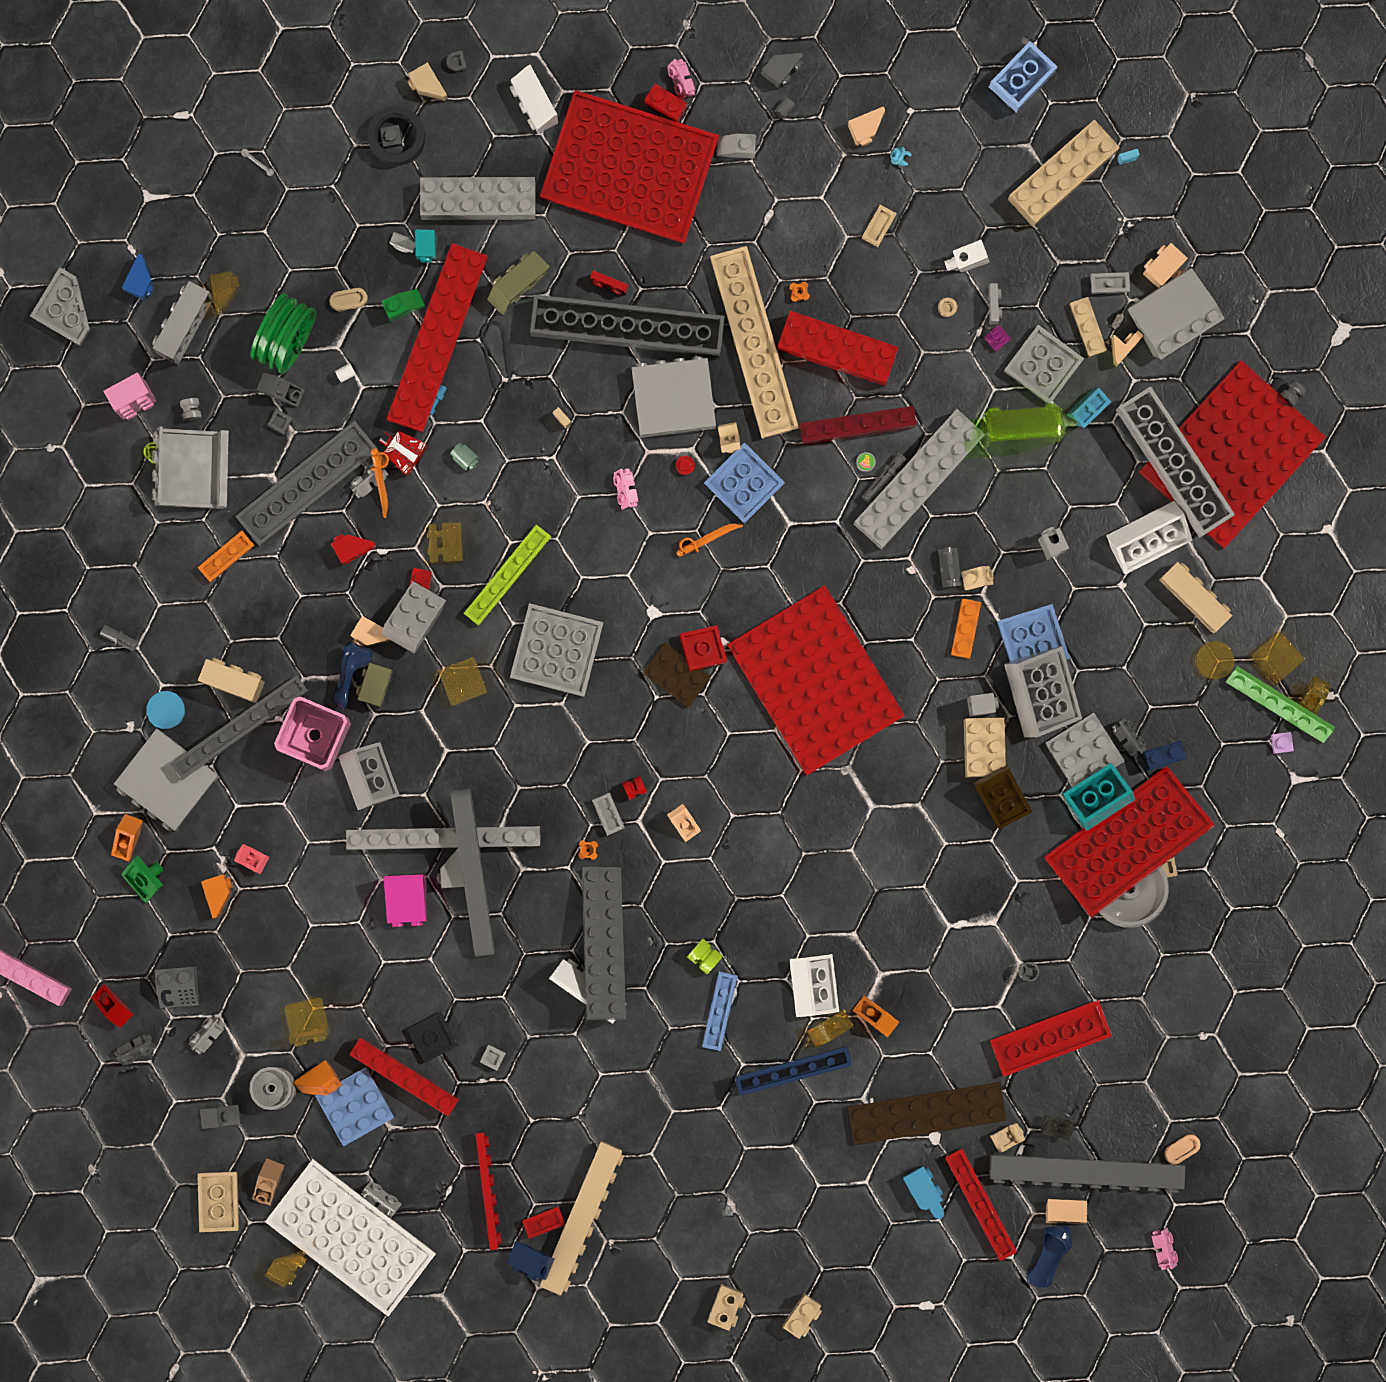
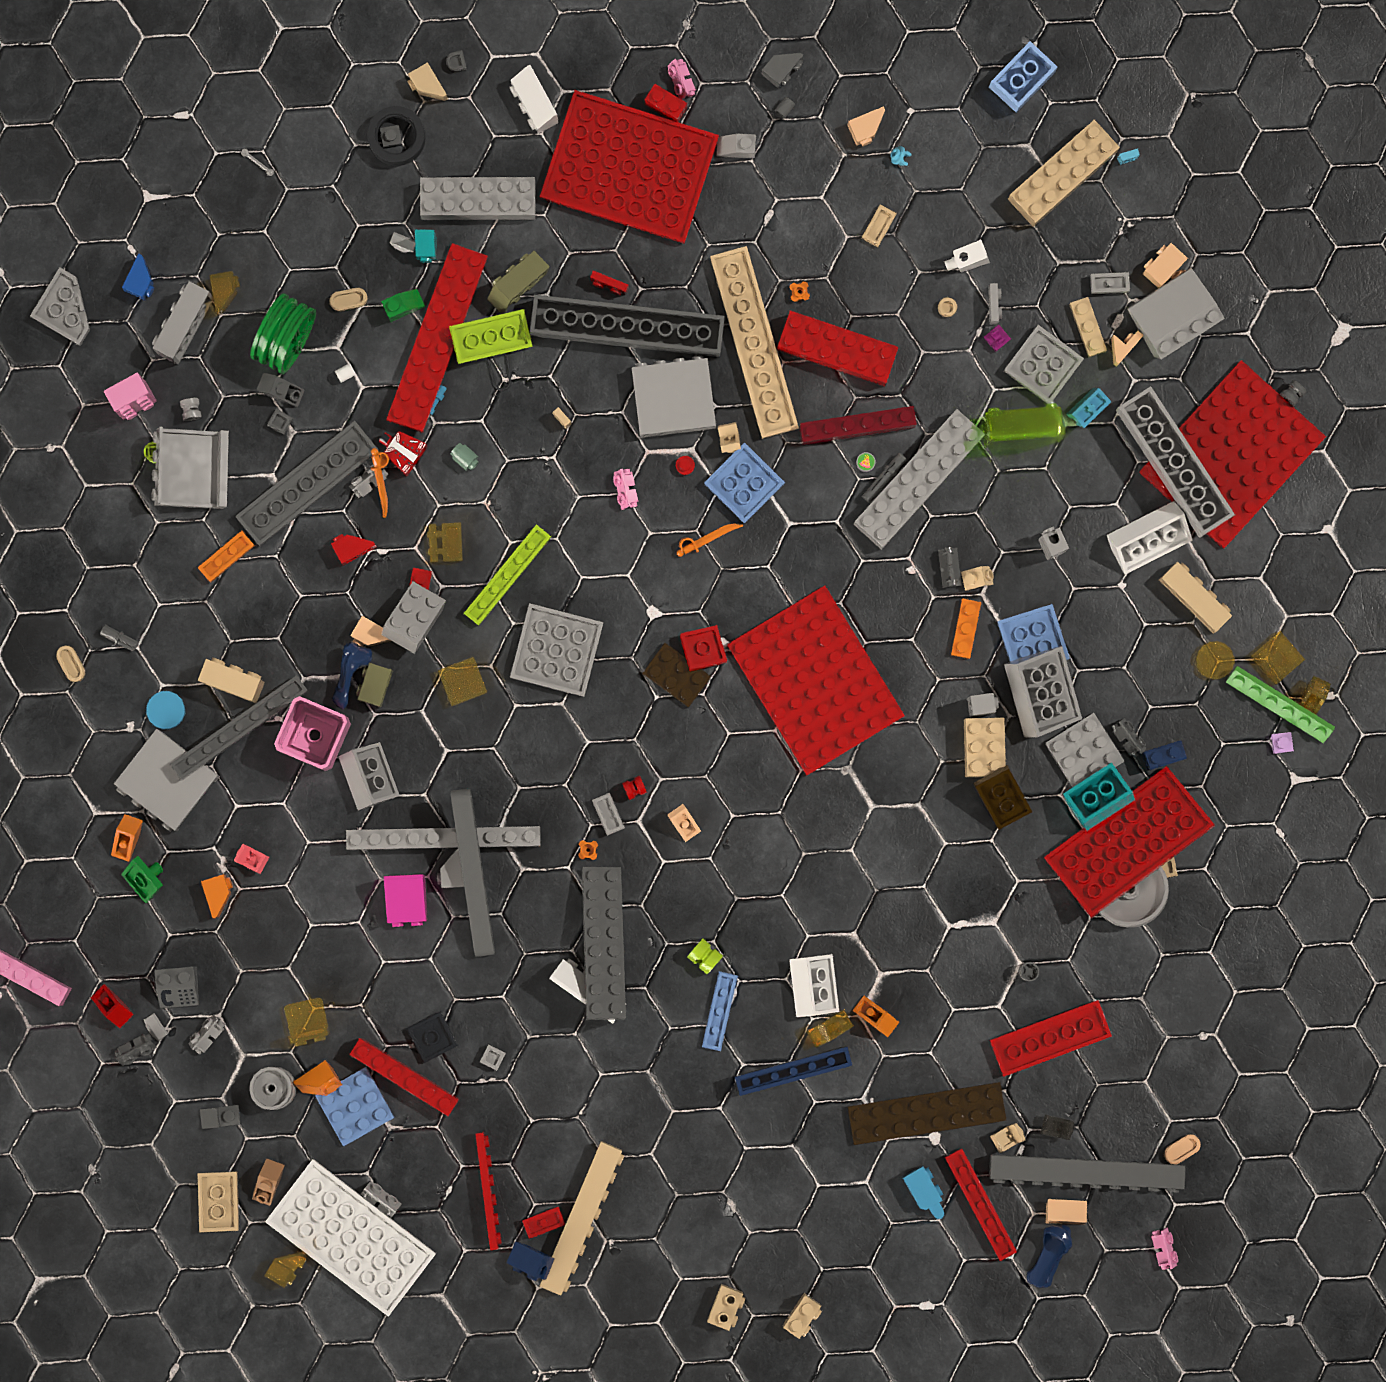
none -> tan tile [56,646,85,682]
none -> light grey piece [144,1013,168,1041]
none -> lime plate [449,309,533,364]

